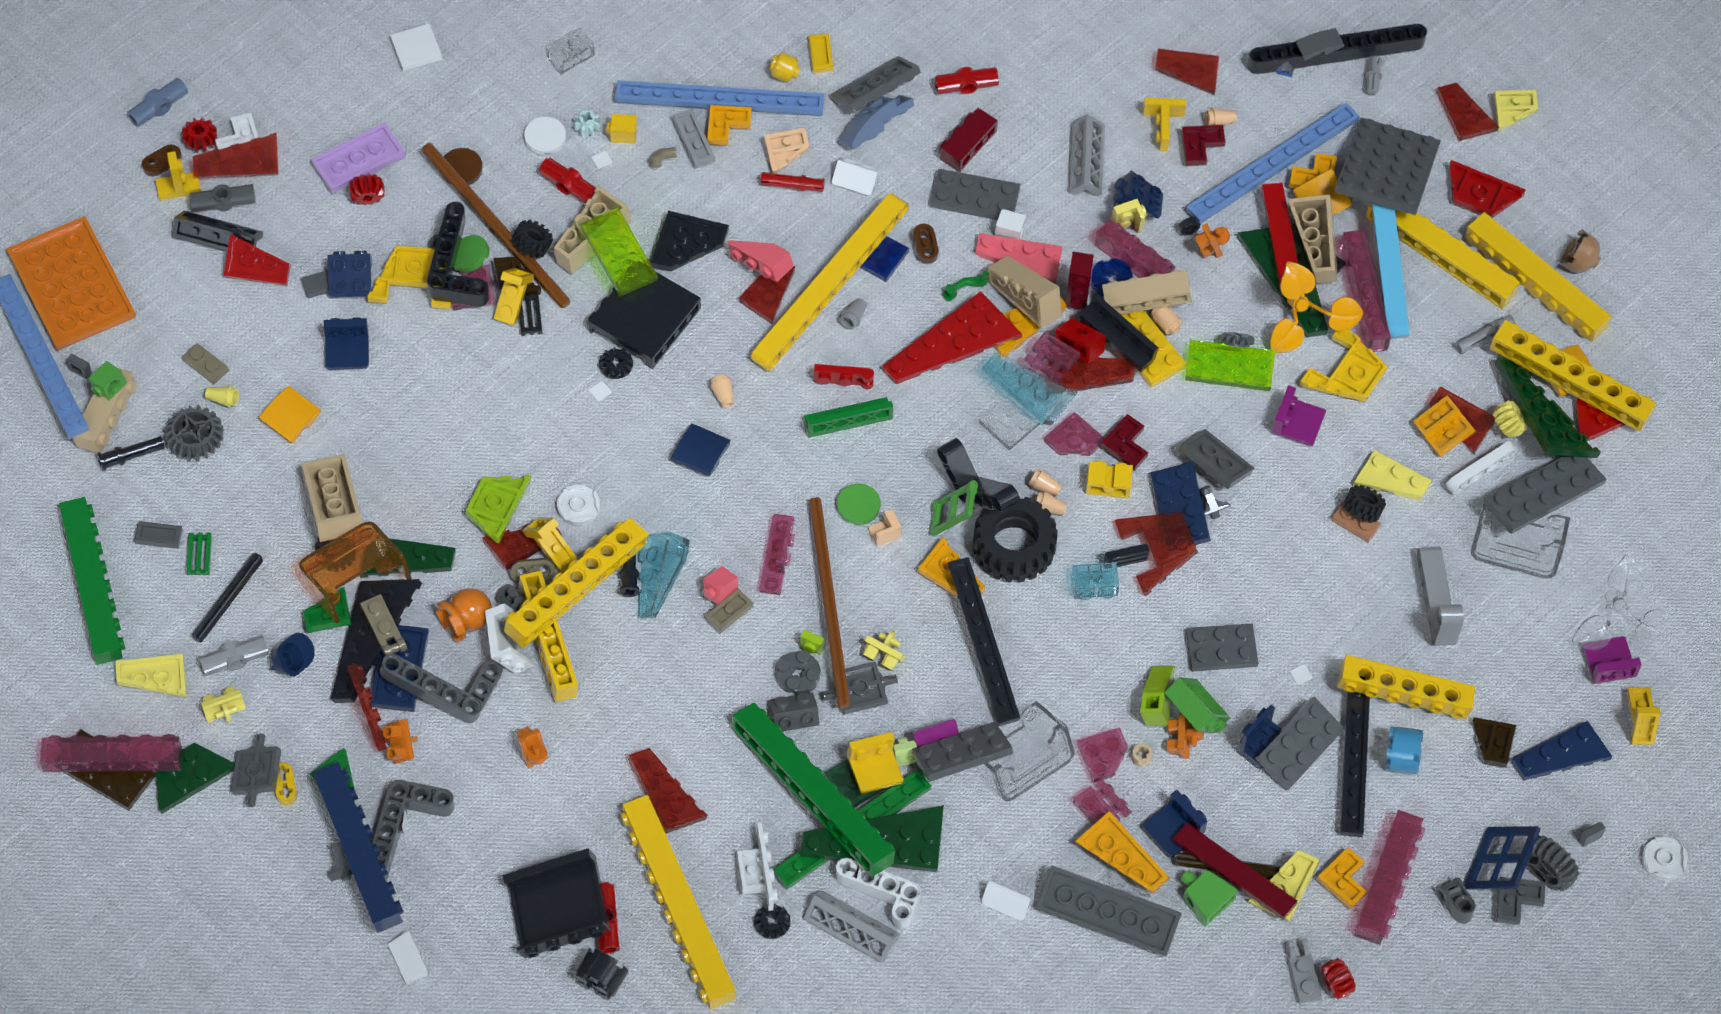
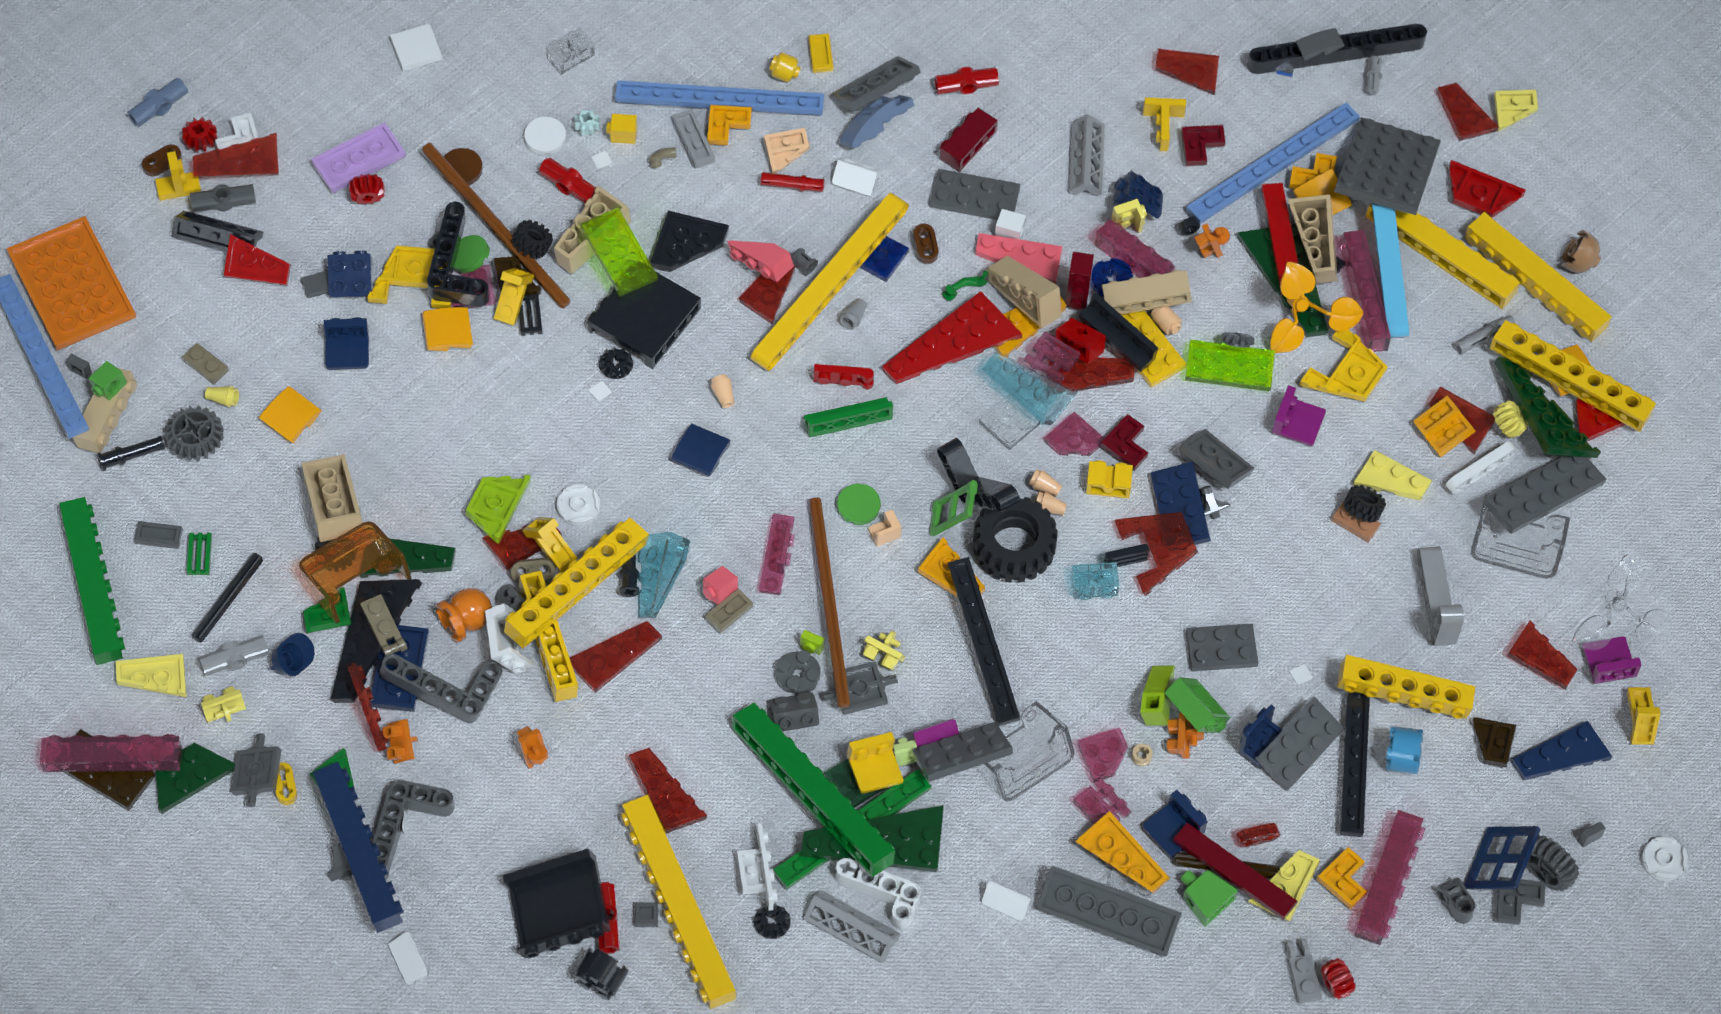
light nougat cone [1204,107,1236,125] -> none
none -> light orange slope [422,307,473,351]
none -> clear red wing [570,621,662,693]
none -> dark grey tile [635,902,658,927]
none -> dark grey bush [791,248,818,275]
none -> clear red beam [1236,823,1280,848]
none -> clear red wing [1507,620,1578,690]

